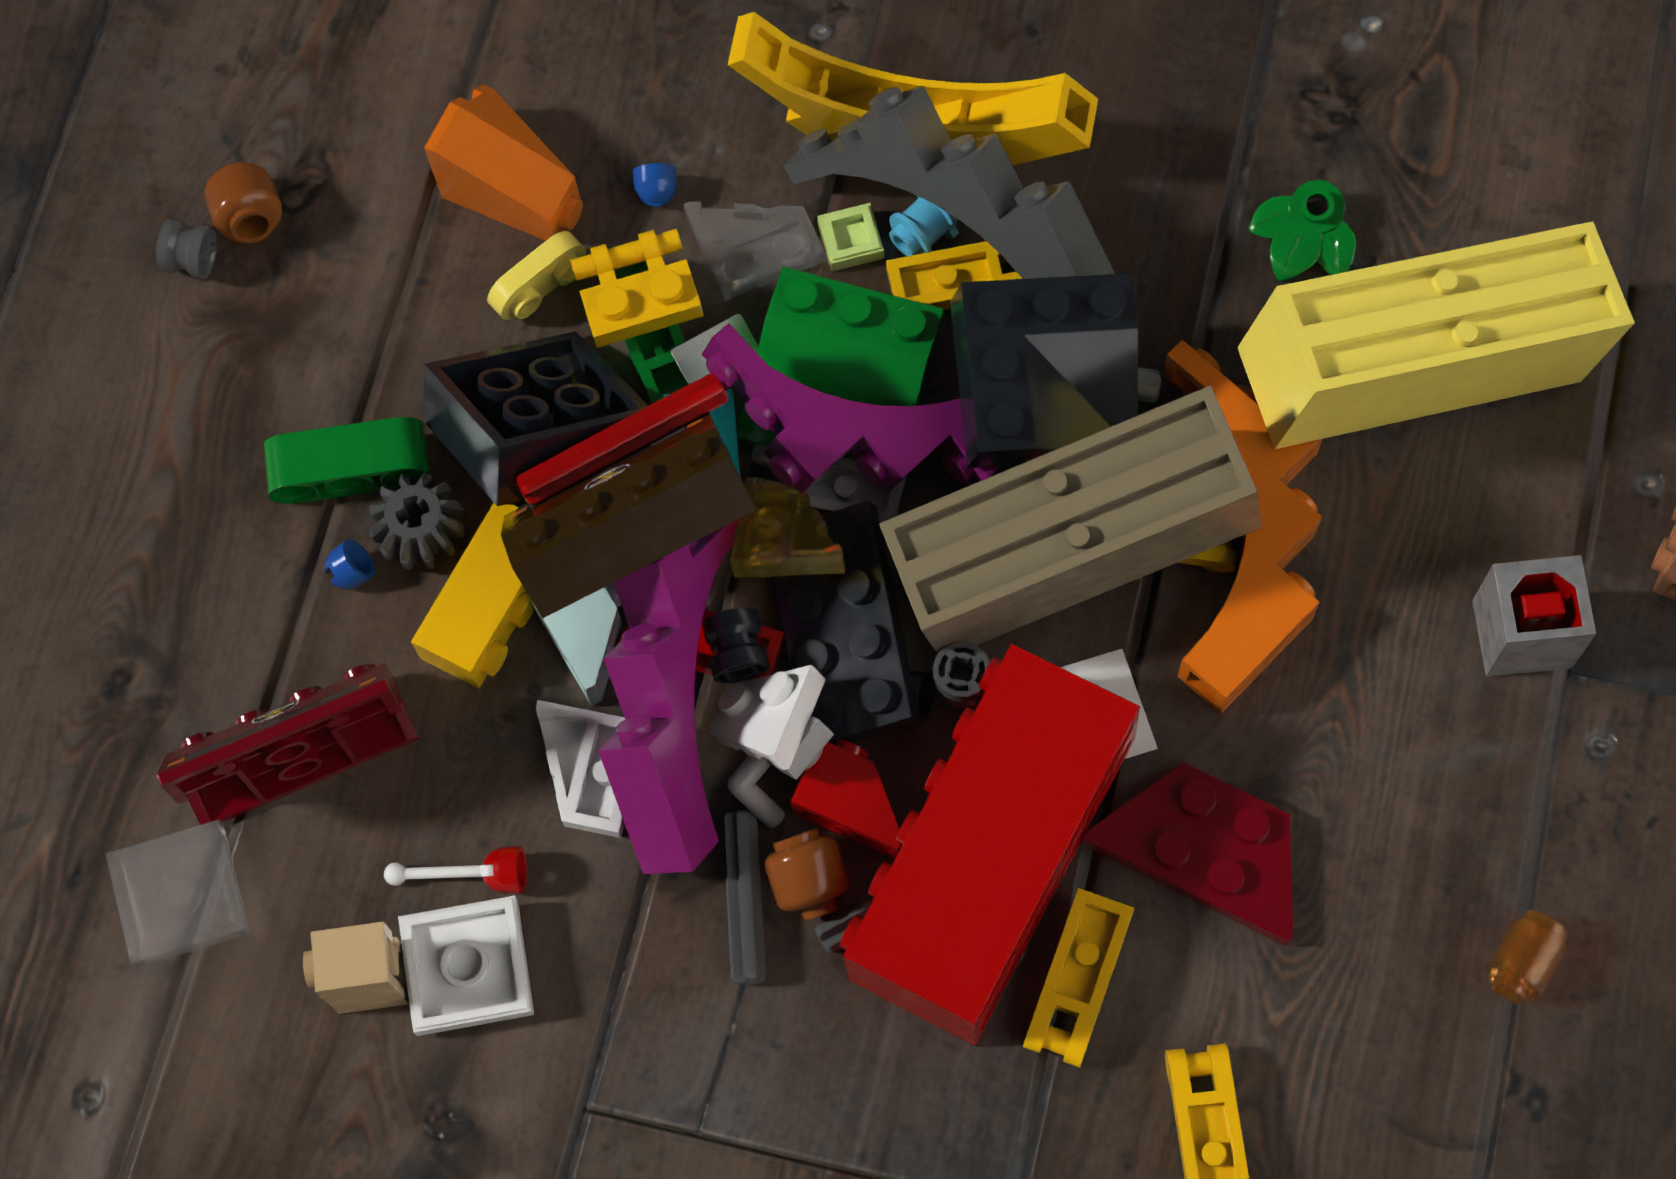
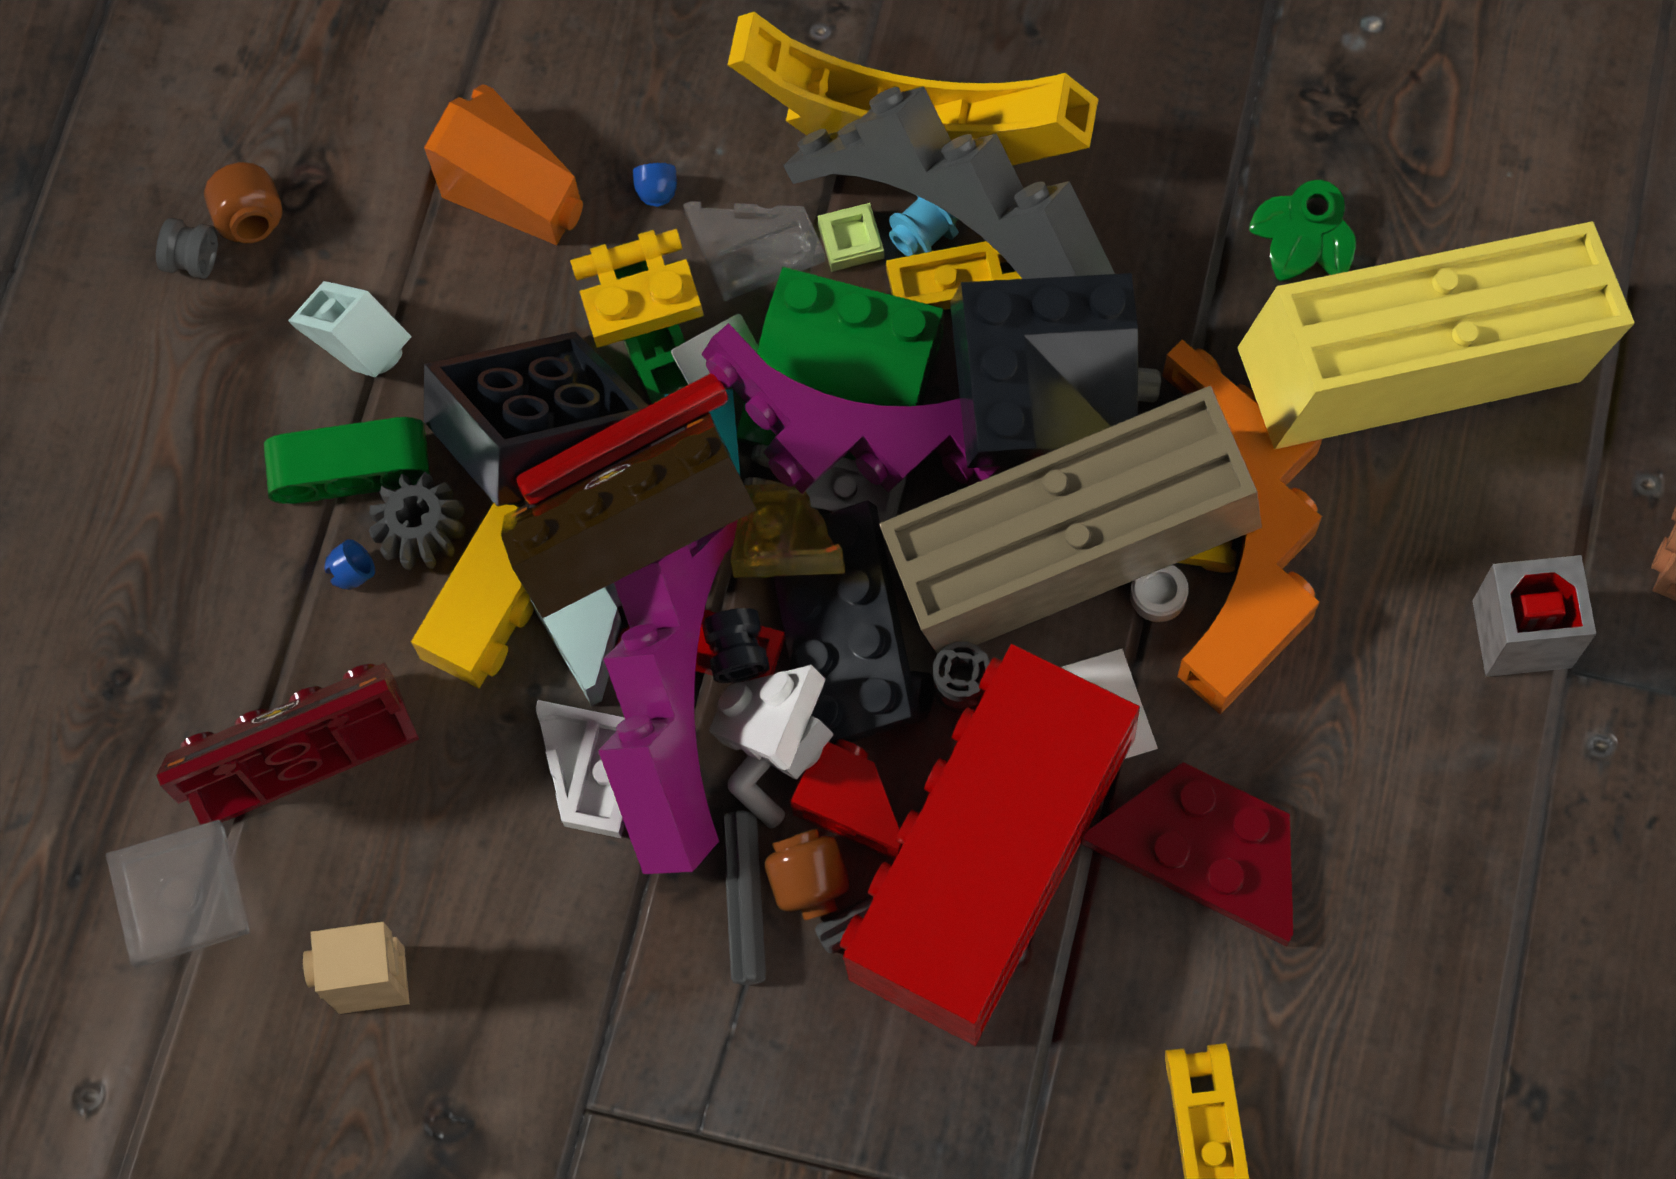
hinge [384,846,527,894] -> none
white plate [398,895,534,1036] -> none
light yellow plate [487,231,586,320] -> none
yellow plate [1023,888,1135,1068] -> none
clear orange brick [1486,910,1568,1004] -> none
none -> light aqua slope [288,281,412,377]
none -> white tile [1130,565,1189,622]

